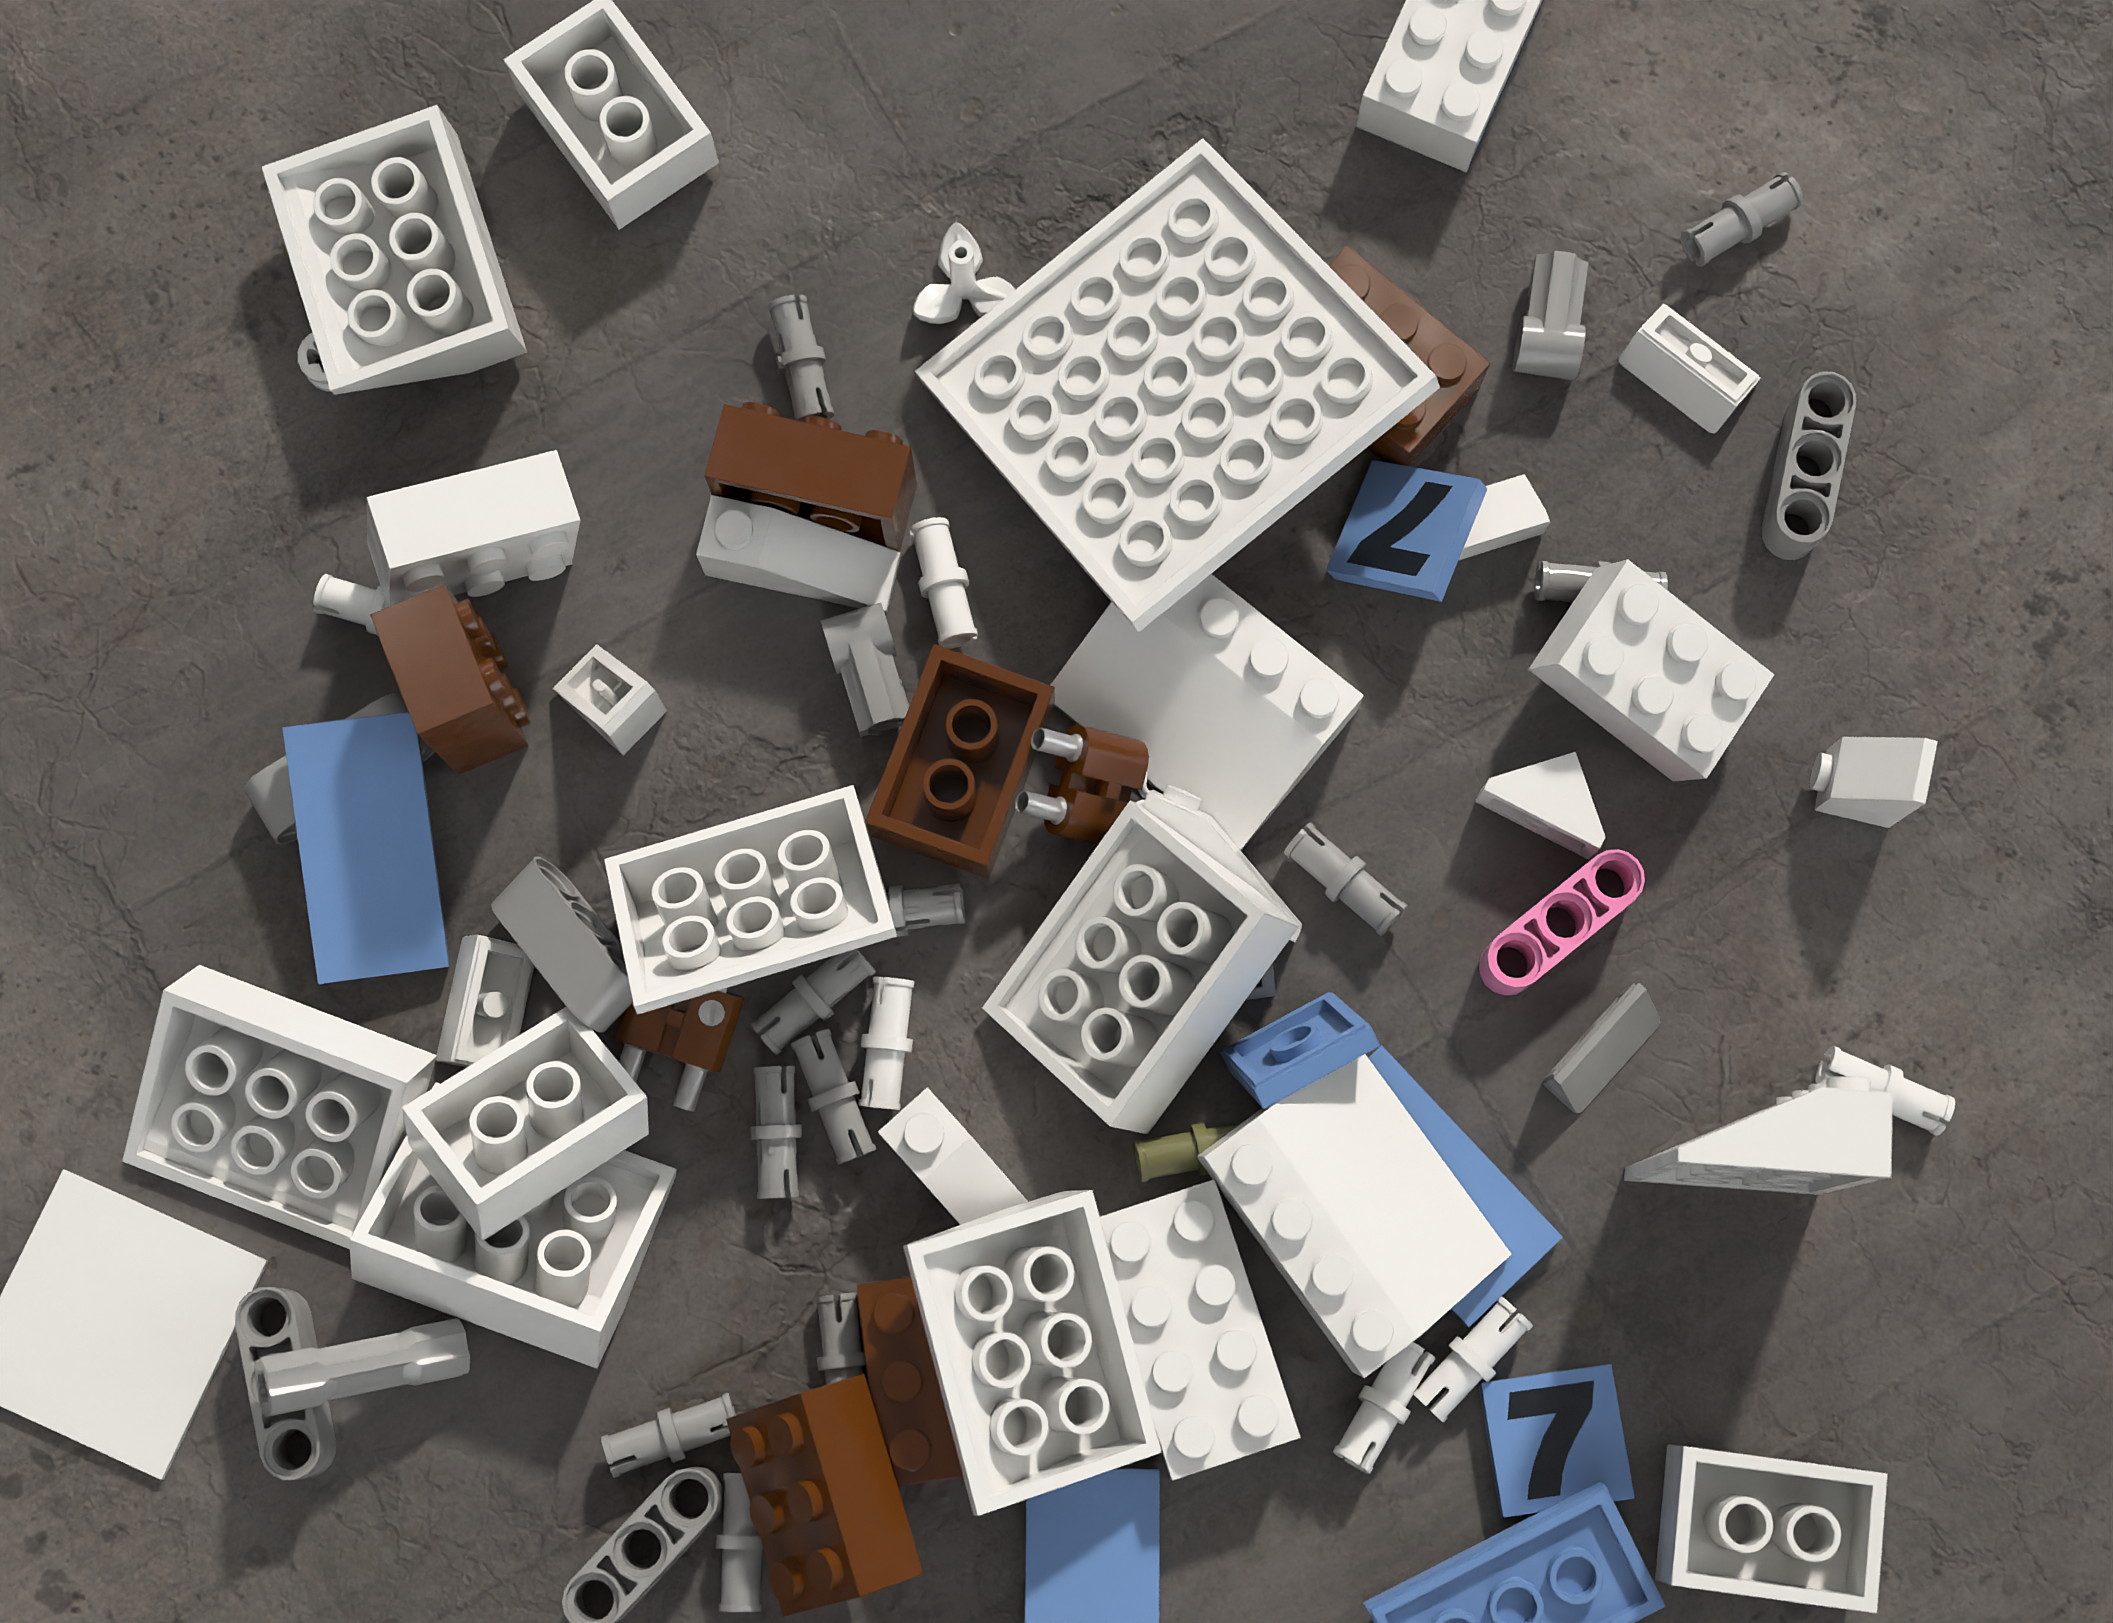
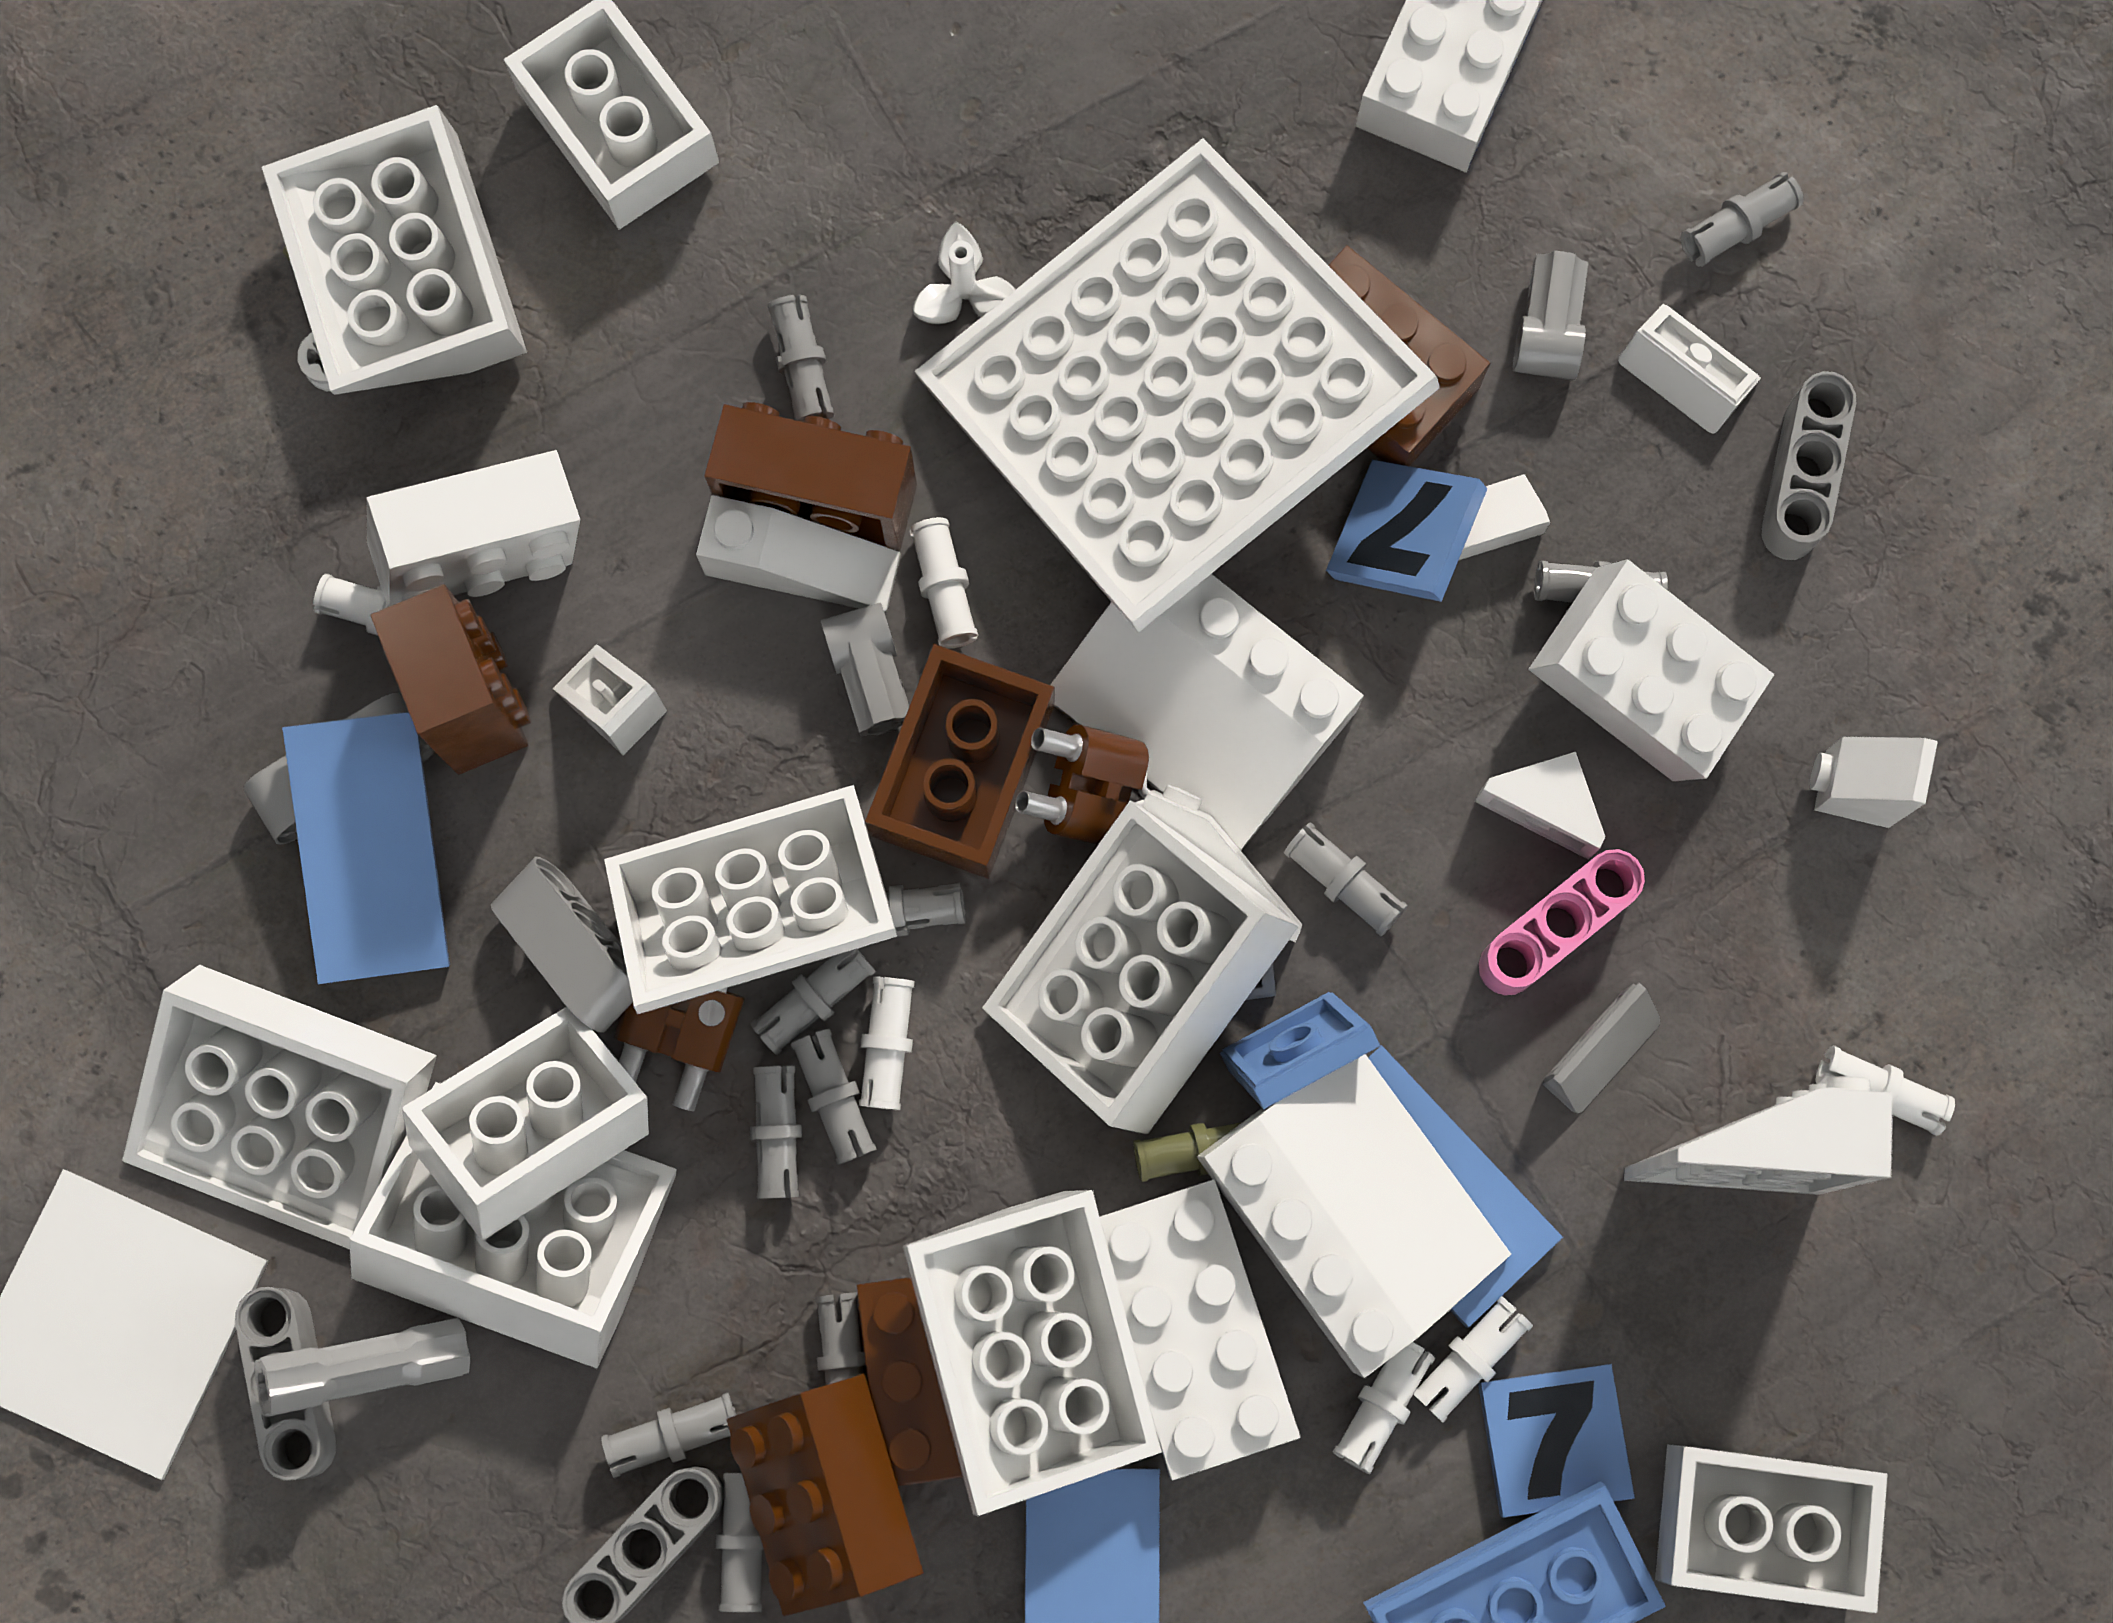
white slope [436,935,534,1067] -> none
white slope [878,1087,1028,1225] -> none

